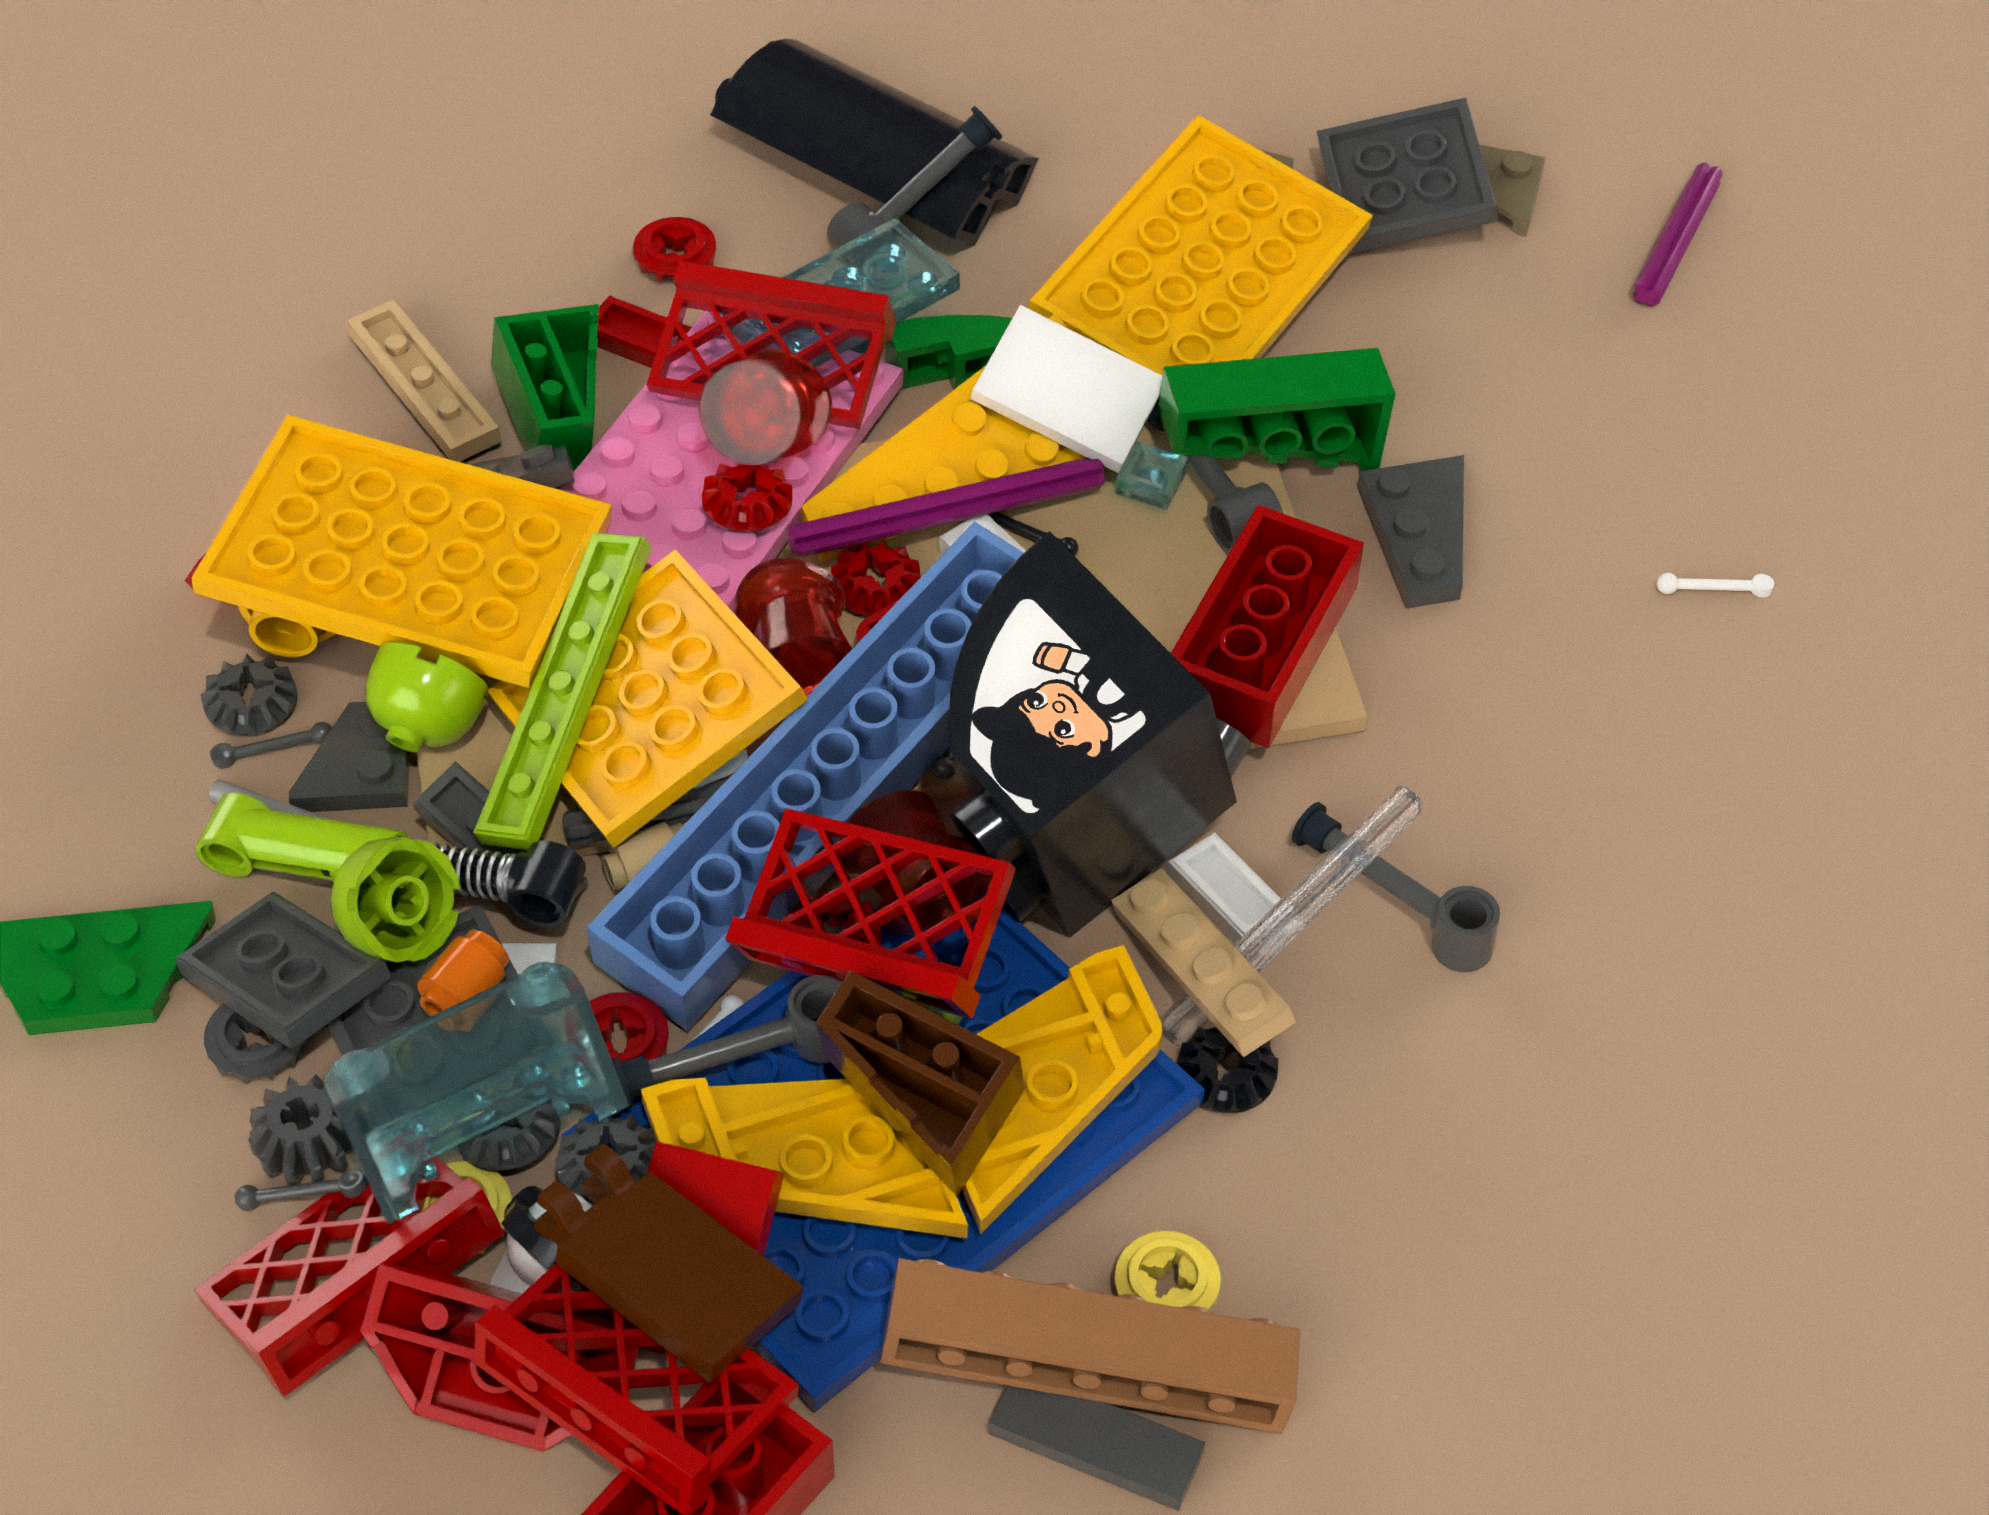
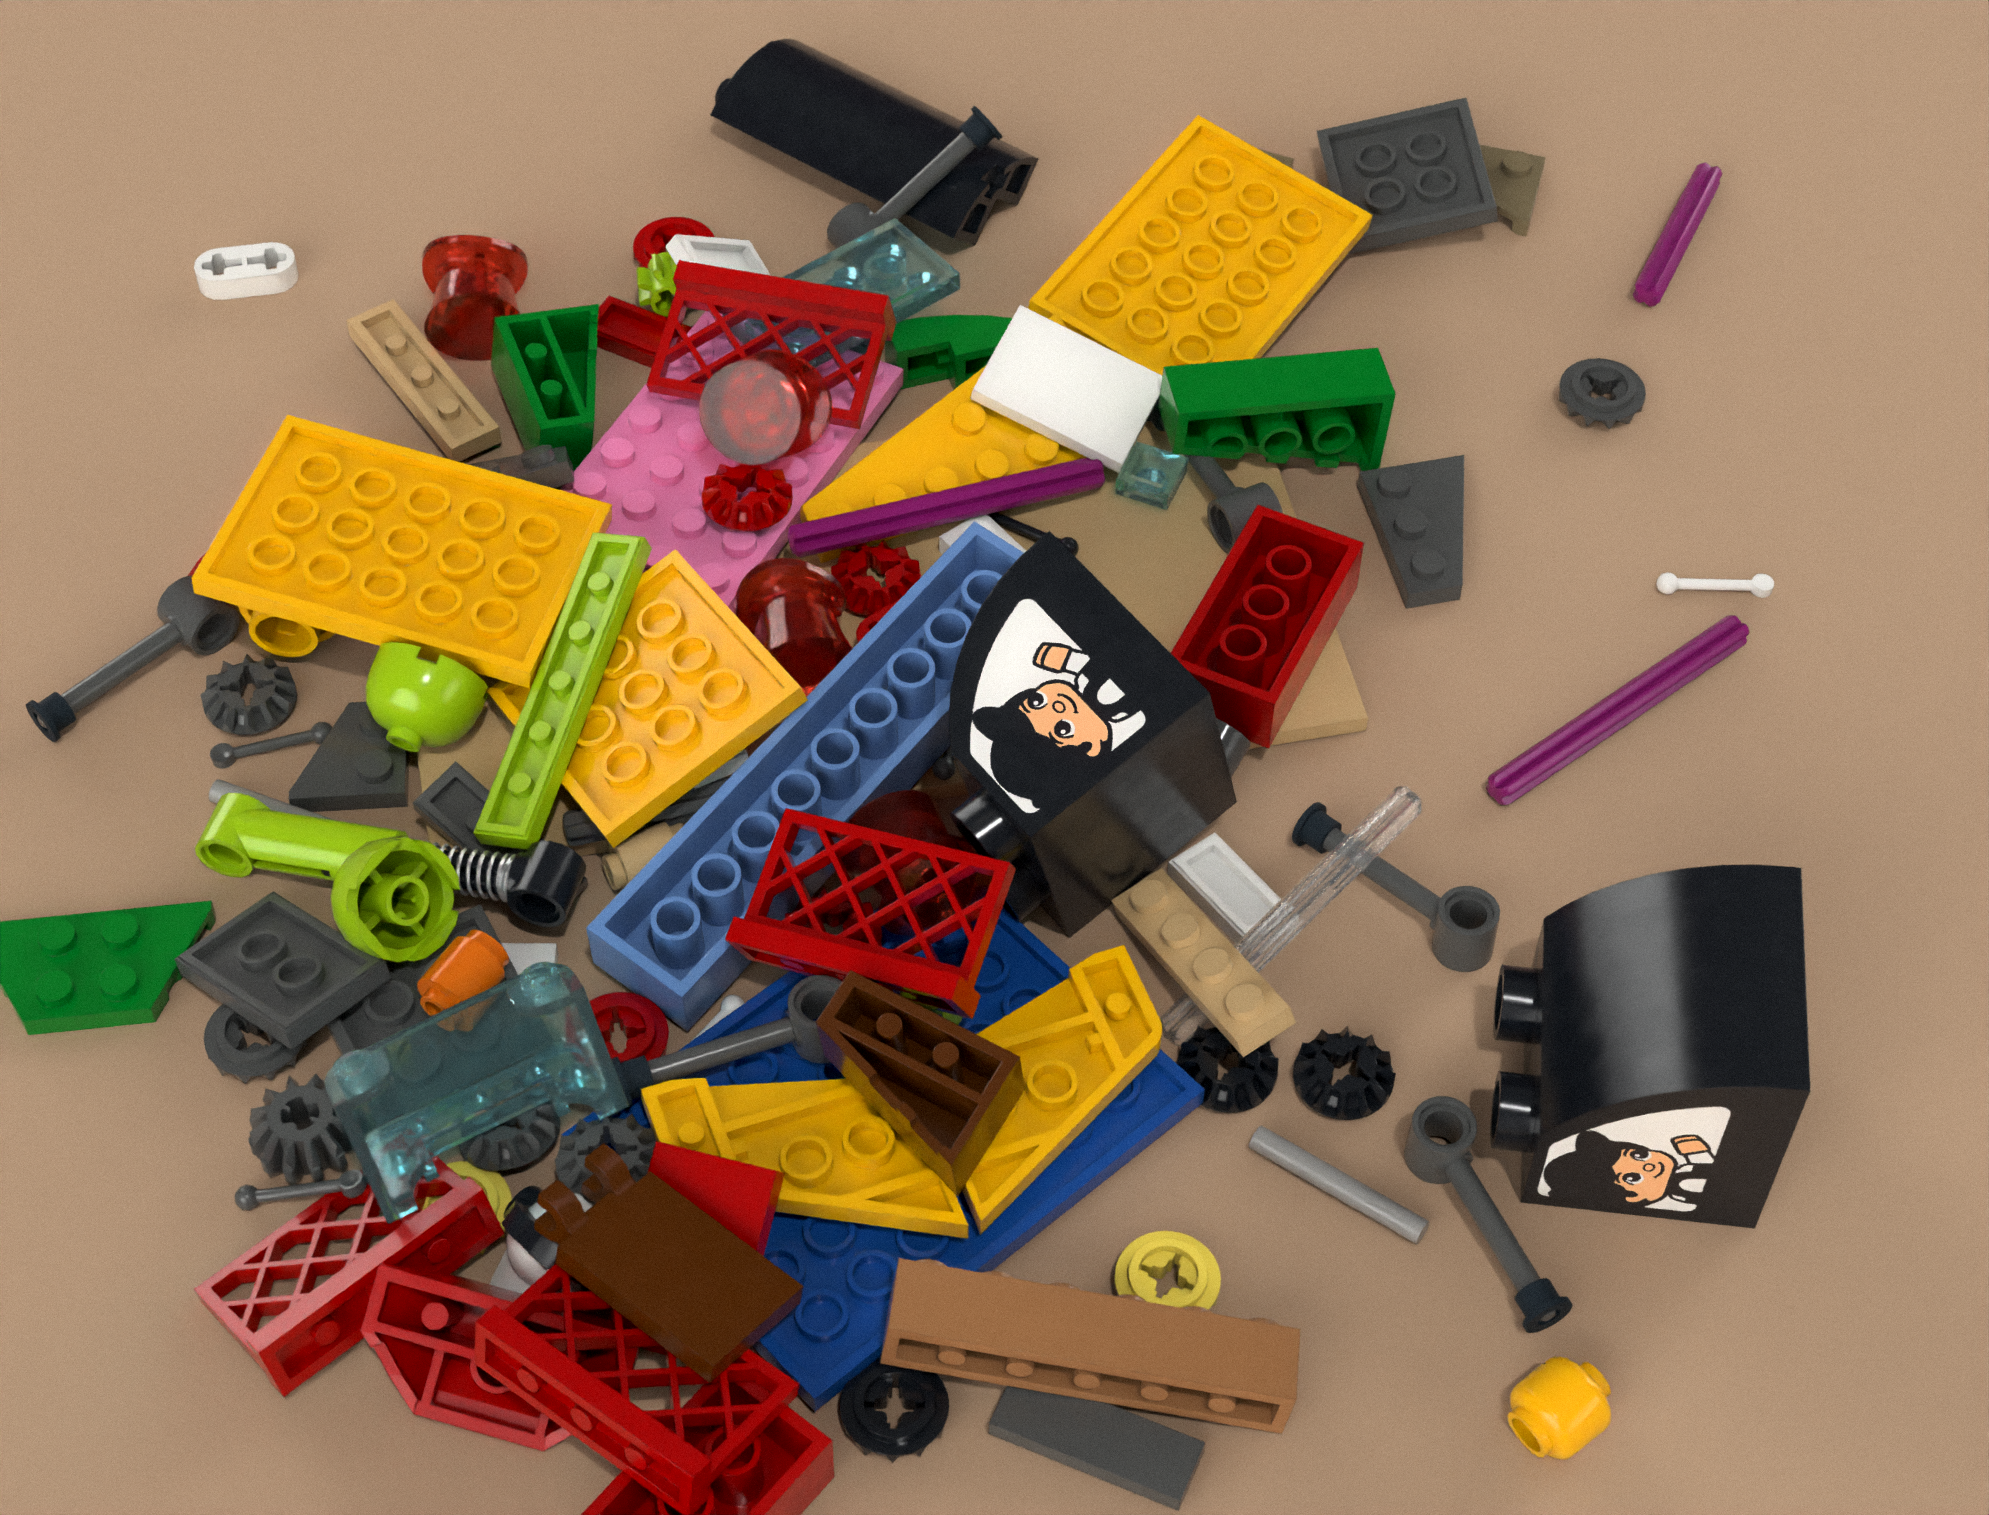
none -> dark grey piece [26,576,240,742]
none -> white beam [194,242,299,300]
none -> clear red hat [422,235,528,361]
none -> lime gear [636,252,688,317]
none -> white tile [665,234,770,275]
none -> black gear [840,1357,949,1463]
none -> light grey bar [1249,1125,1430,1244]
none -> black gear [1293,1026,1396,1120]
none -> dark grey piece [1404,1096,1573,1333]
none -> magenta axle [1486,615,1749,805]
none -> black brick [1490,865,1810,1229]
none -> yellow head [1507,1356,1611,1460]
none -> dark grey gear [1558,358,1646,429]

